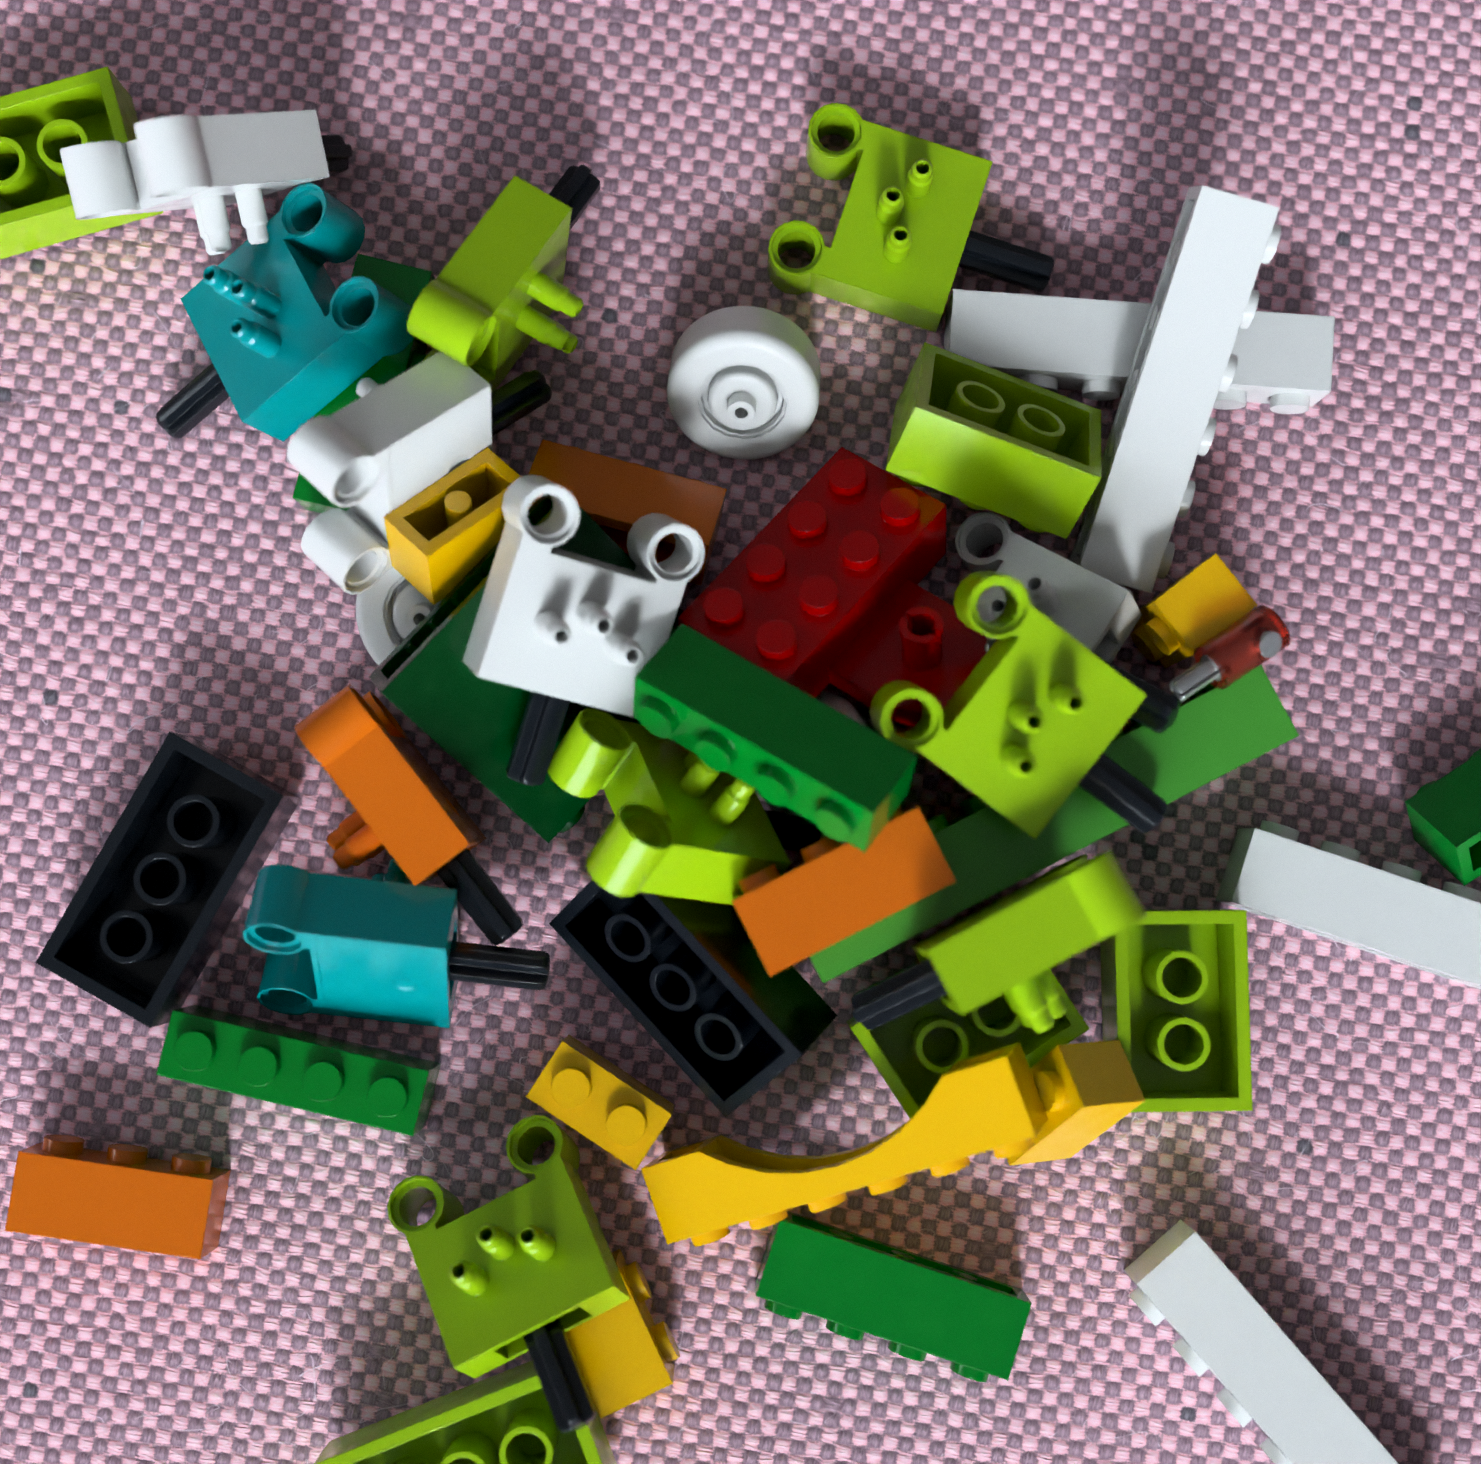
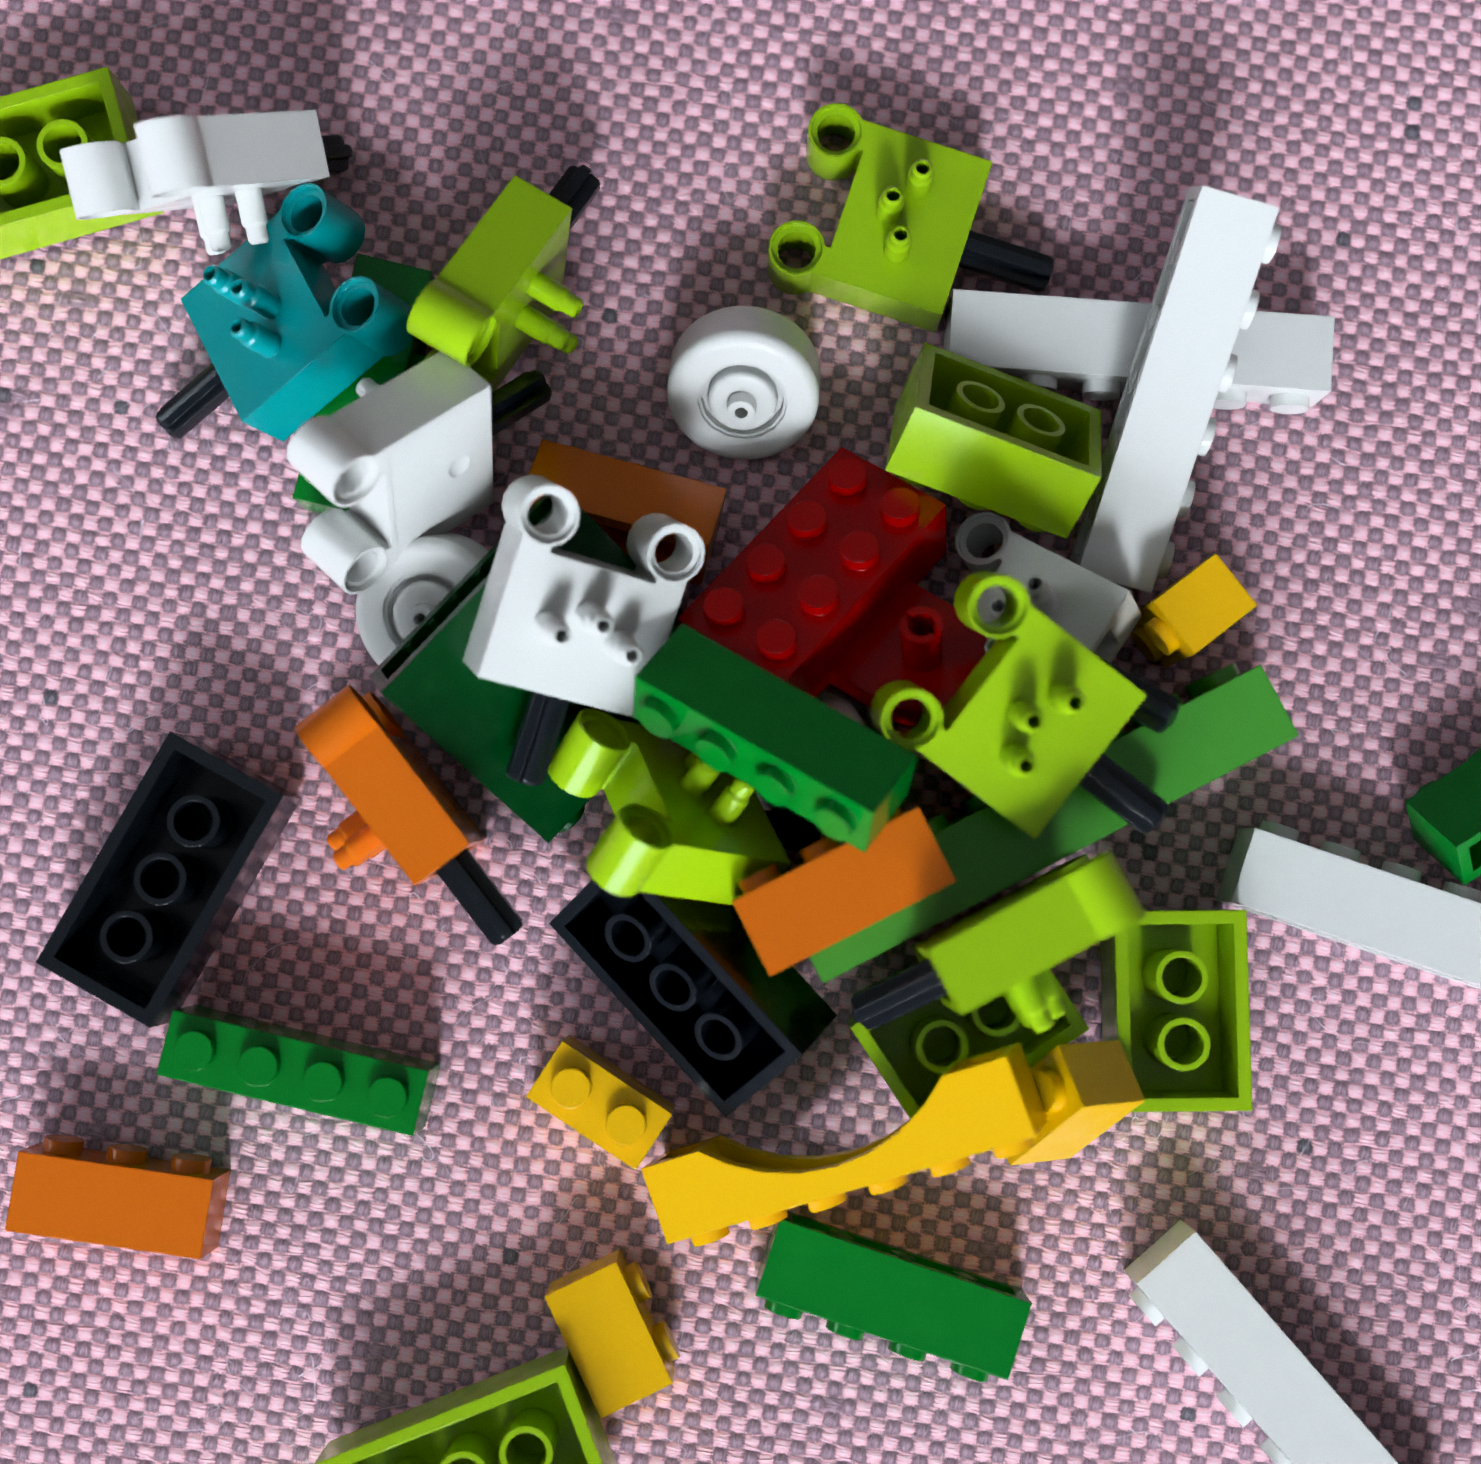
teal piece [243,858,550,1028] -> none
yellow brick [384,447,532,605] -> none
lime piece [387,1115,631,1433] -> none
clear red piece [1169,605,1290,701] -> none

